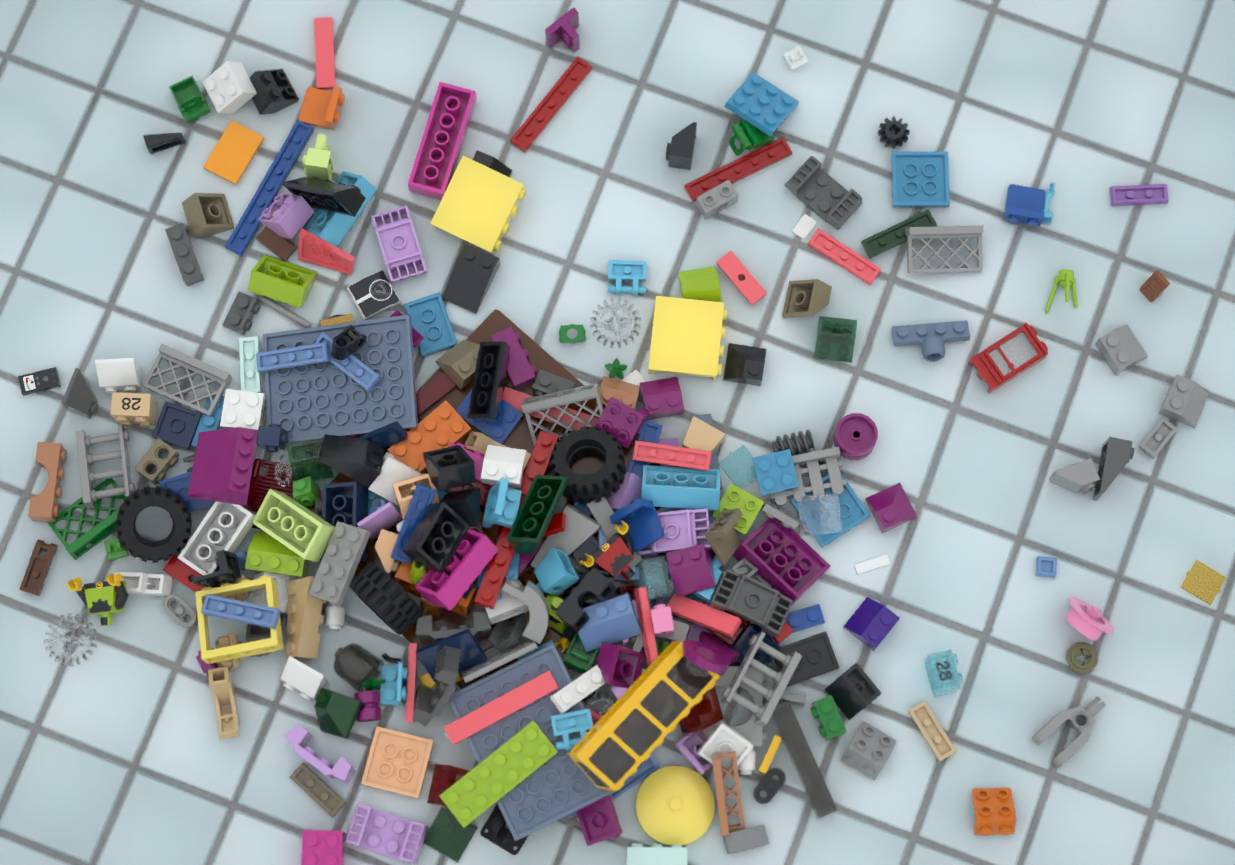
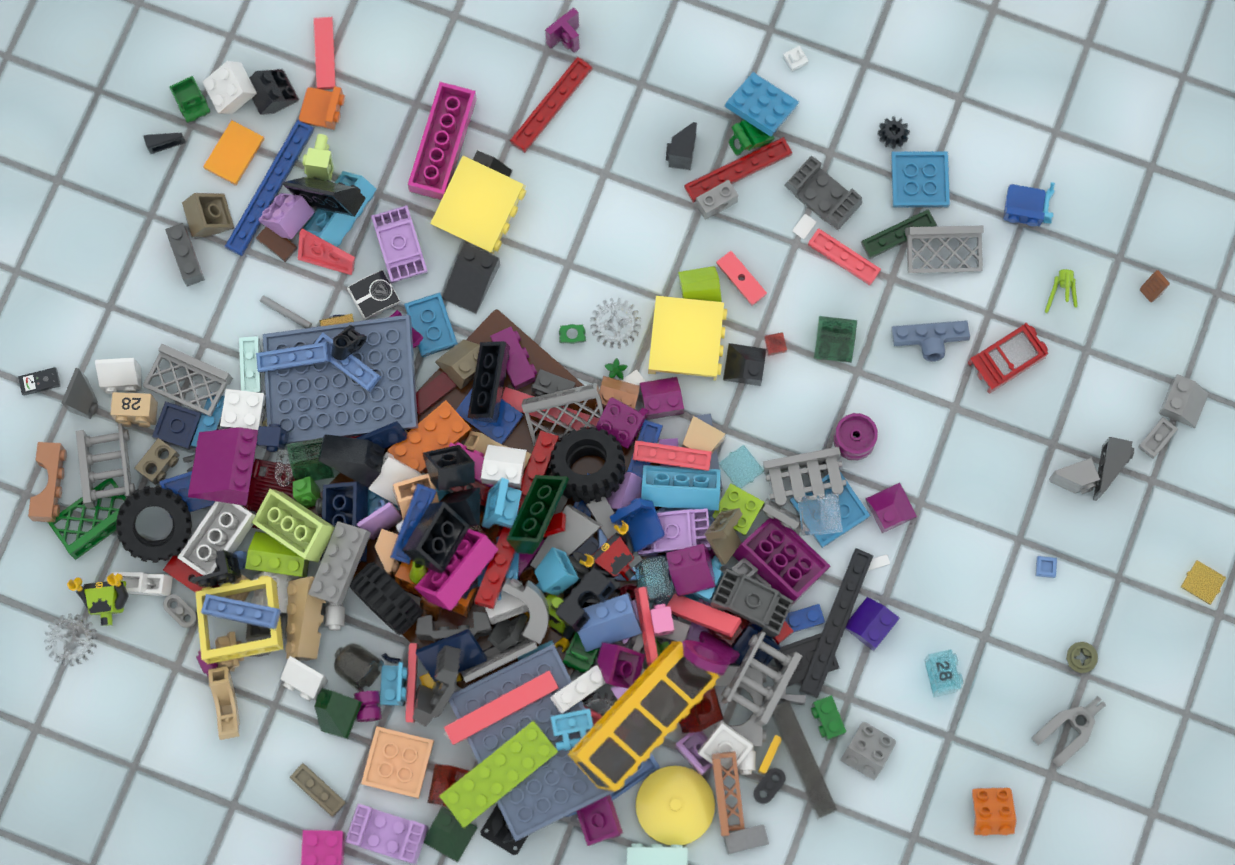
reddish brown plate [19,539,58,596] -> none
bright green tile [104,538,129,561] -> none
dark grey bracket [222,292,261,335] -> none
lime slope [248,255,317,308] -> none
lavender plate [284,725,355,784] -> none
green plant [362,677,386,691] -> none
medium azure plate [608,260,647,296] -> none
dark azure plate [752,449,799,496] -> none
dark grey piece [772,430,815,456] -> none
dark tan slope [782,279,832,318] -> none
black slope [825,663,882,720] -> none
tan plate [908,701,956,762] -> none
bright pink wheel [1065,597,1114,641] -> none
light grey slope [1095,325,1148,376] -> none
medium lavender tile [1109,184,1169,206] -> none
none -> clear red plate [764,332,787,356]
none -> black tile [799,548,874,698]

